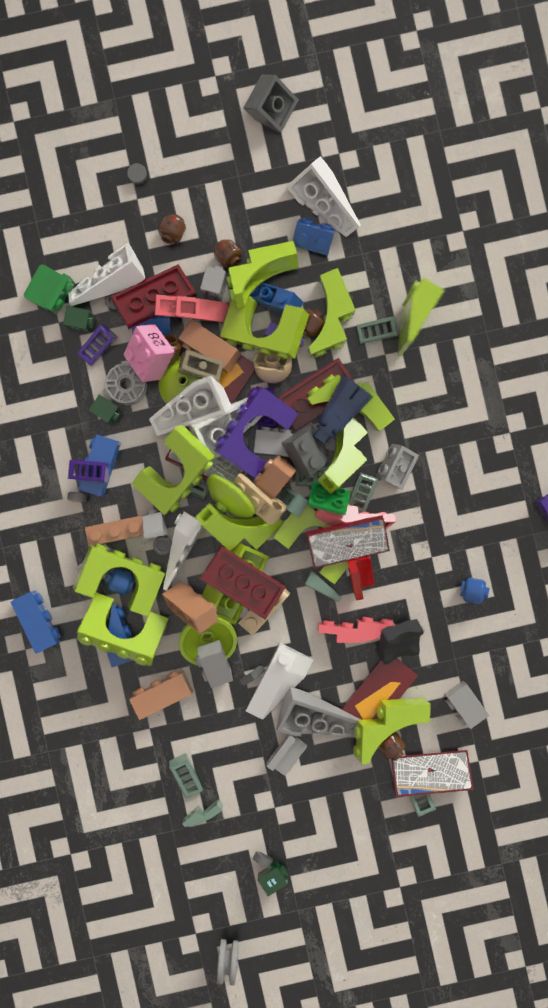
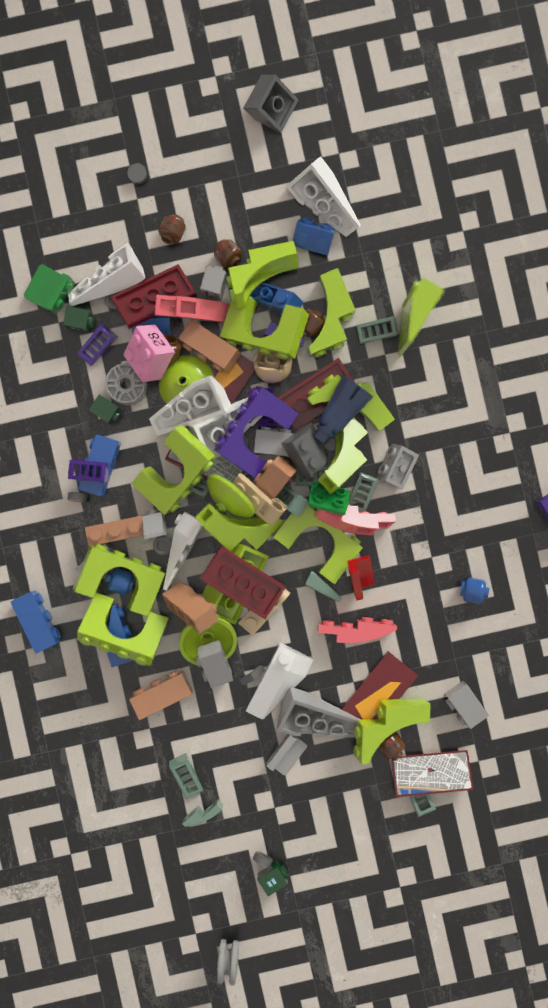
dark tan slope [177,350,224,381] -> none
tile [306,514,390,569] -> none
black brick [378,619,424,665] -> none

